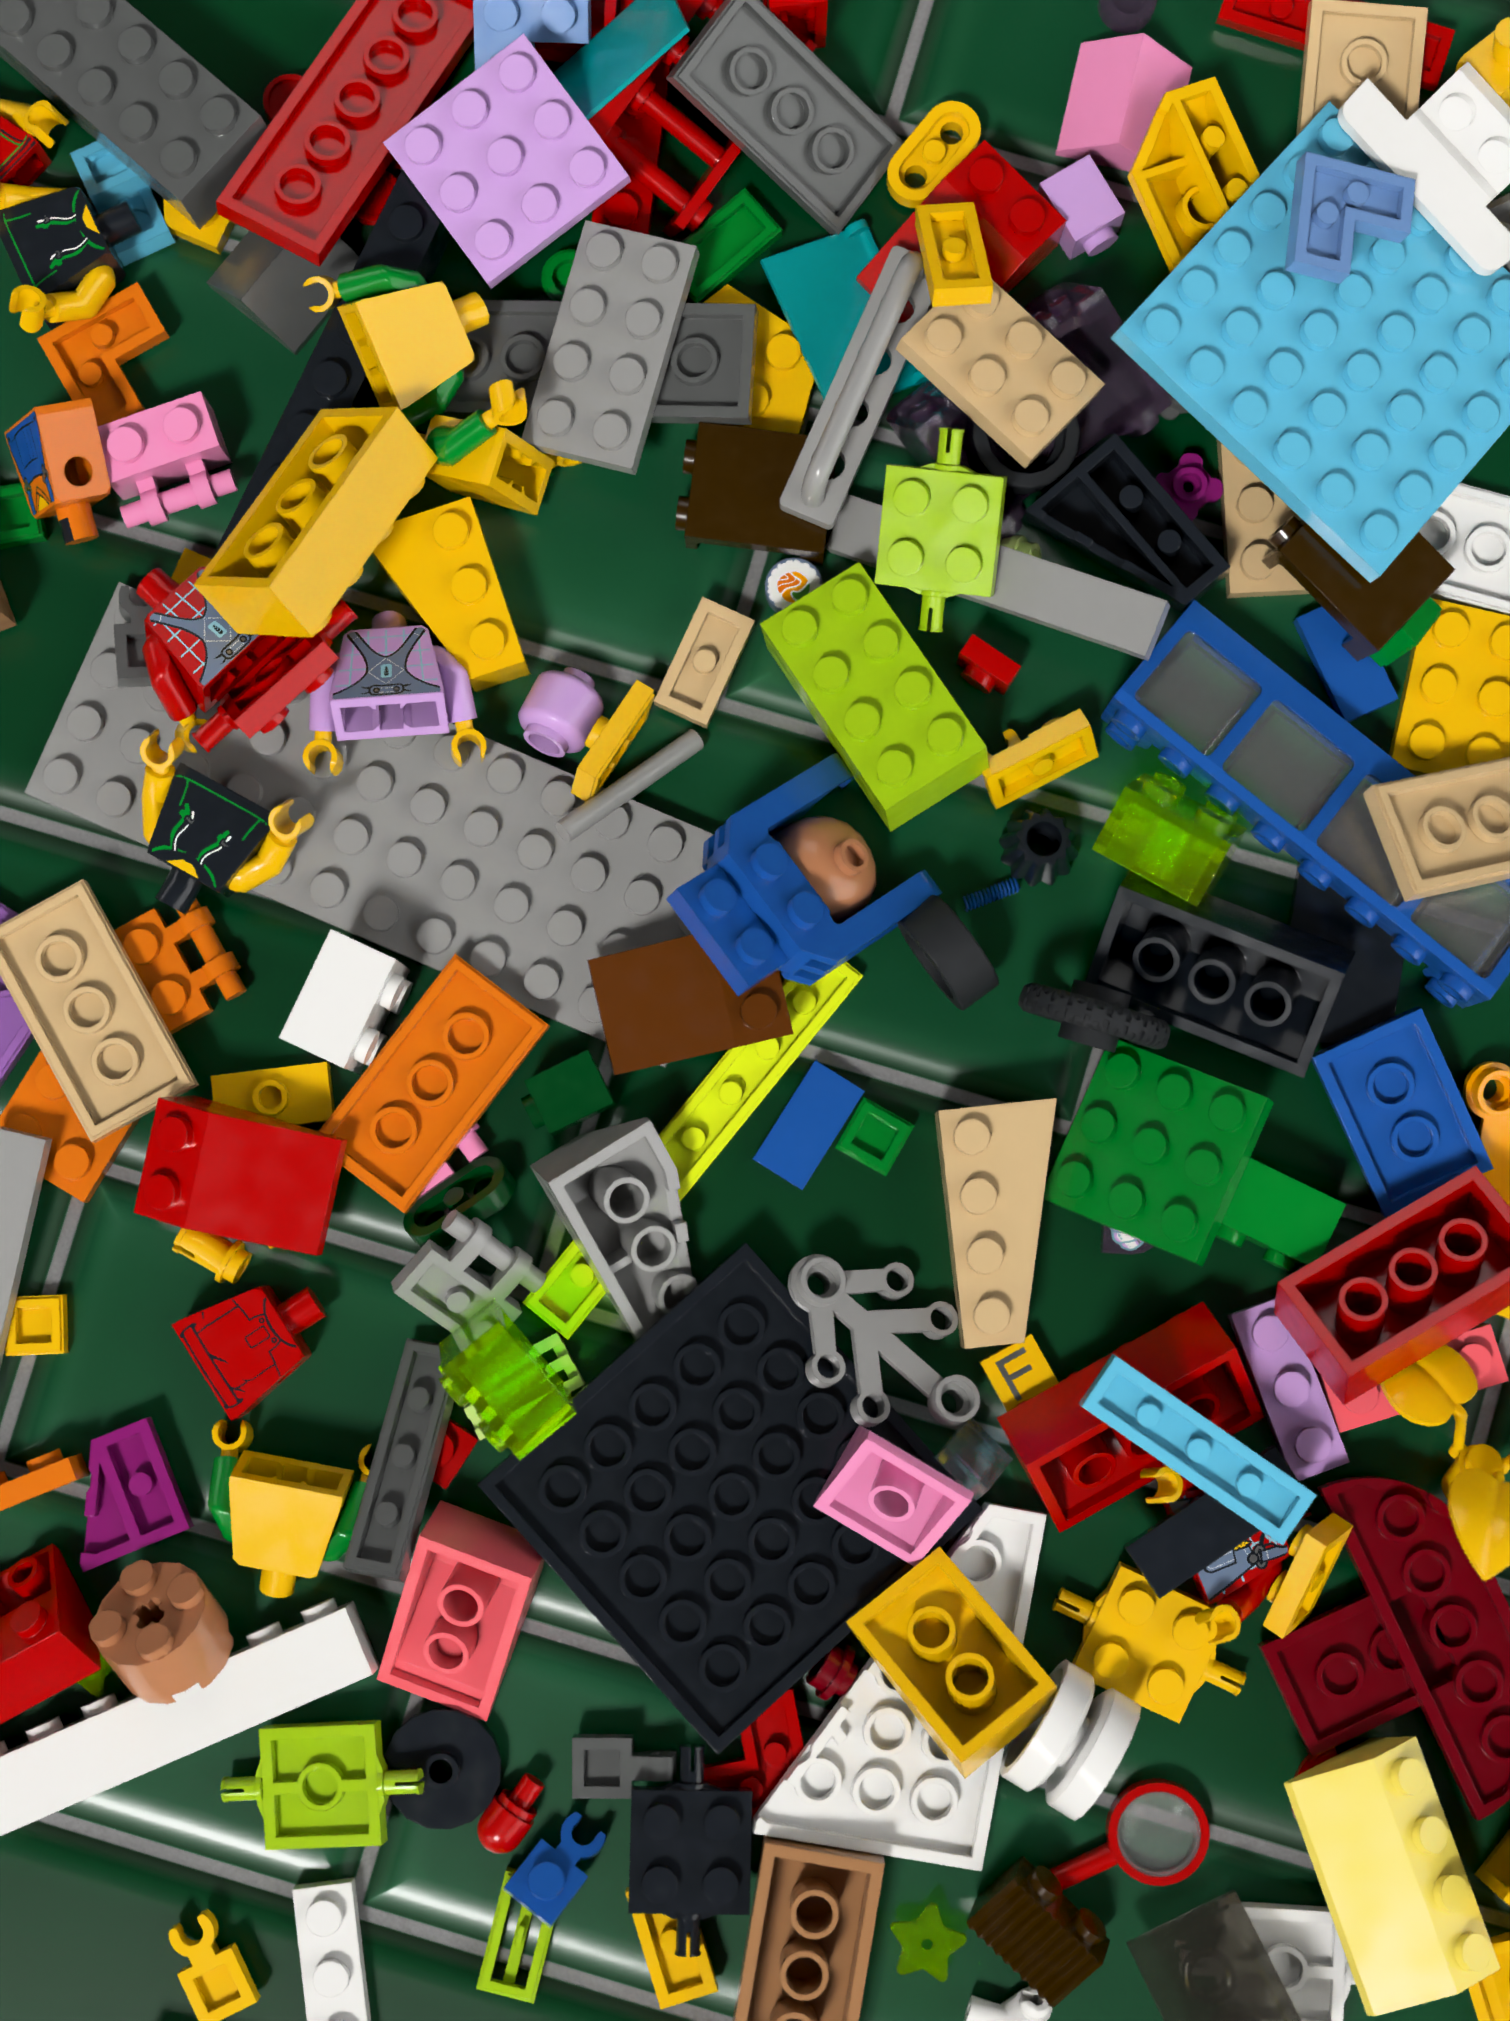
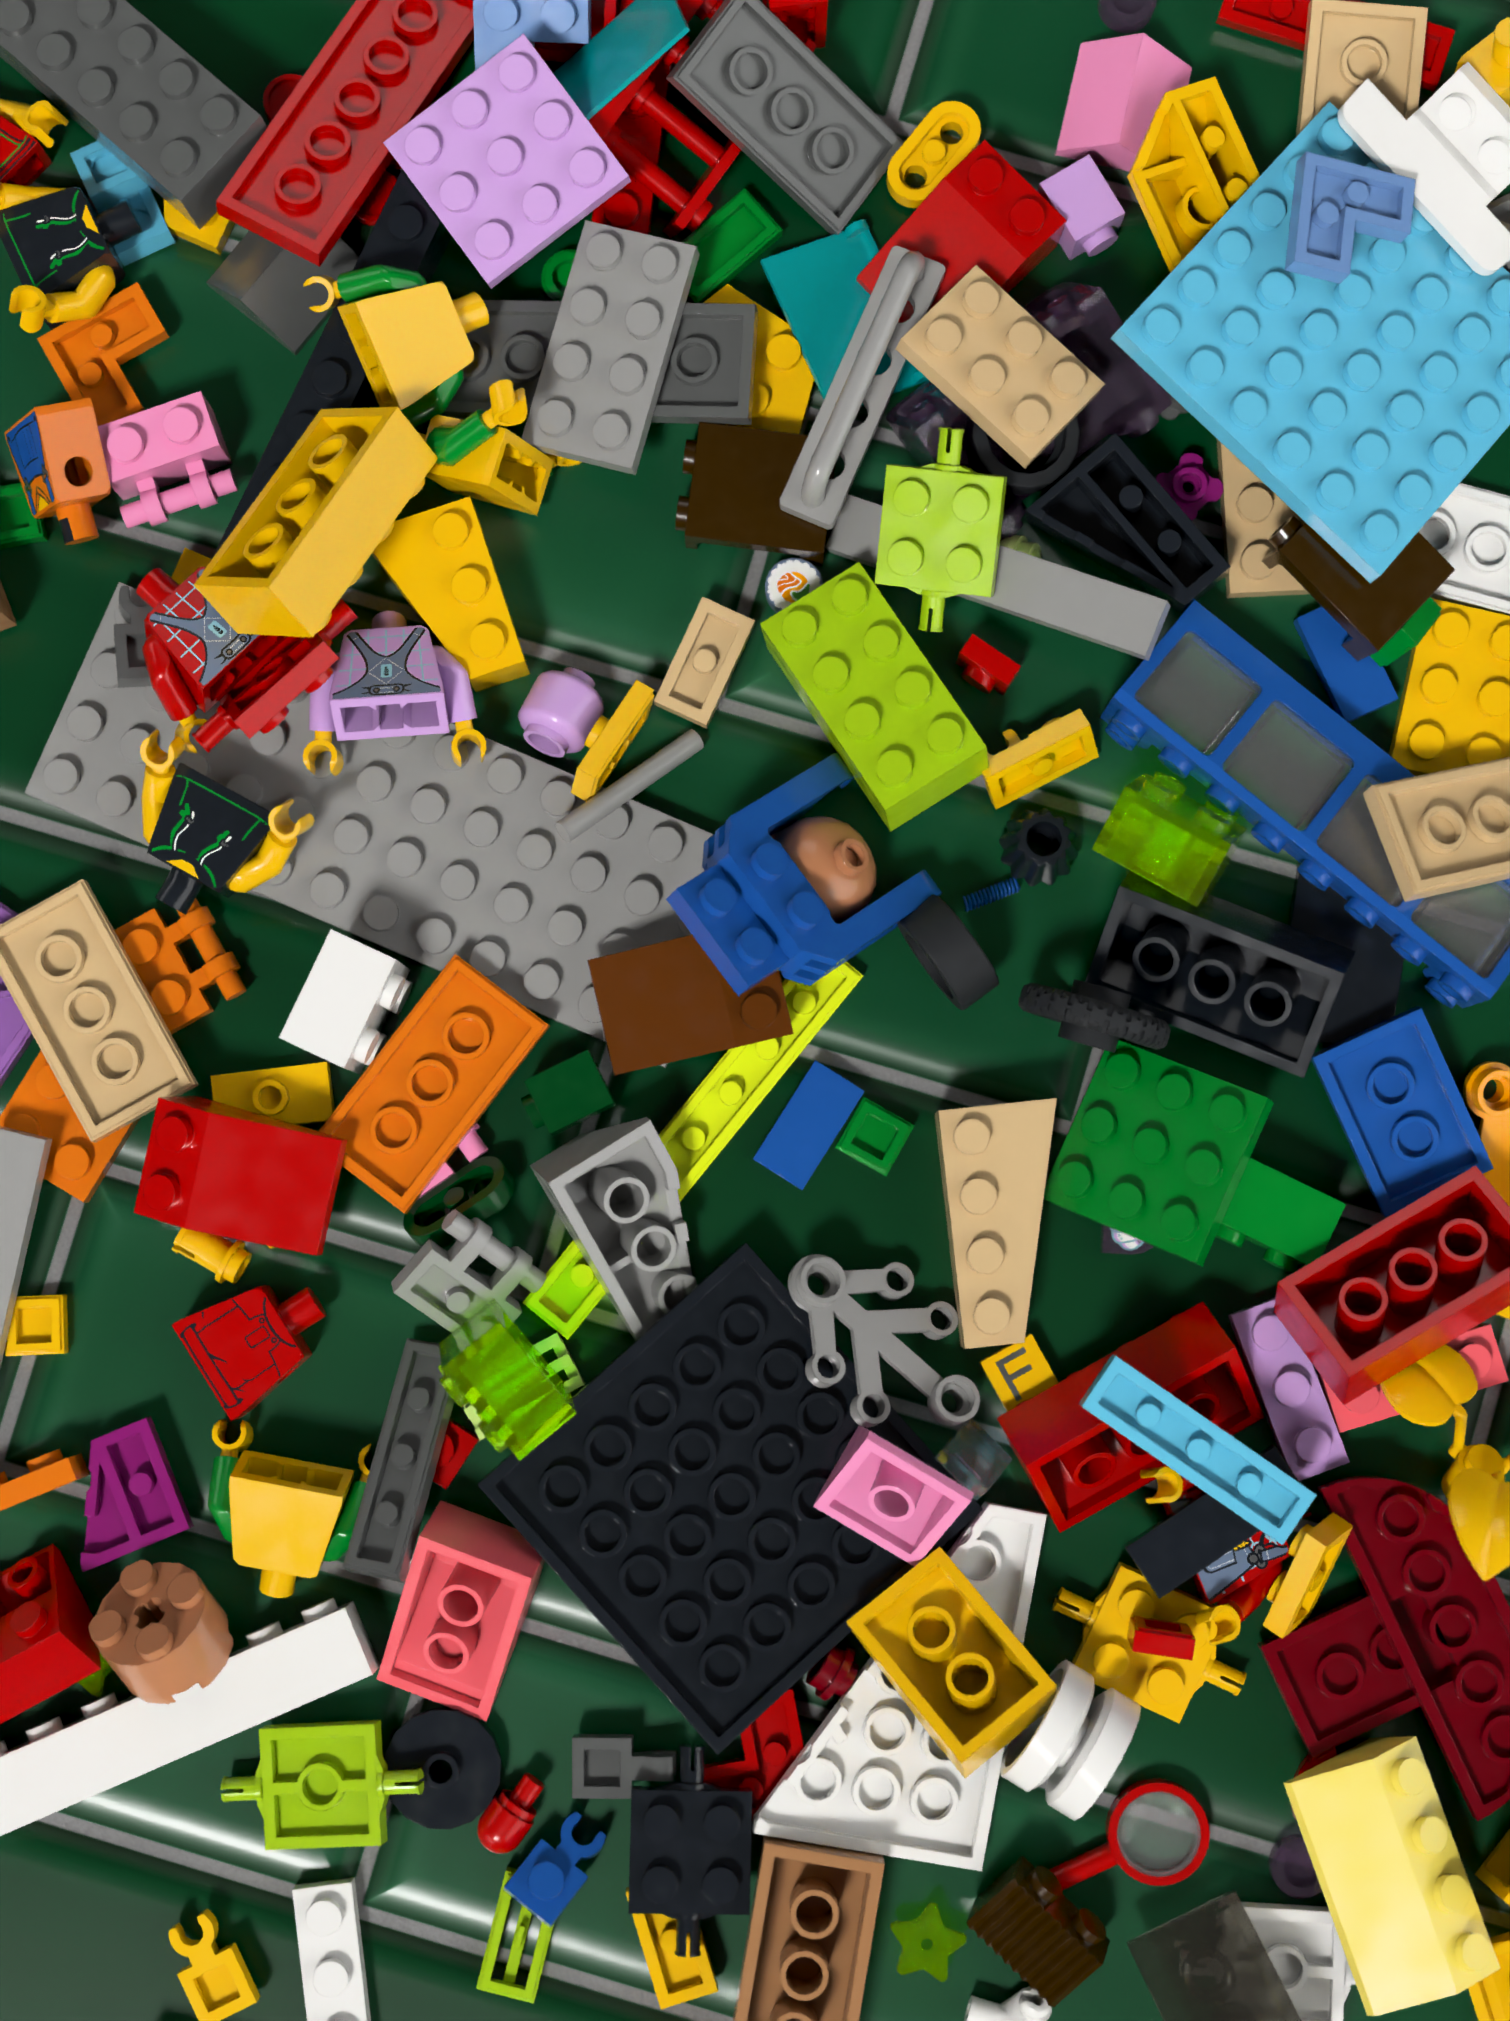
yellow plate [915,202,993,307] -> none
none -> red tile [1127,1616,1196,1661]
none -> clear purple tile [1268,1834,1322,1899]

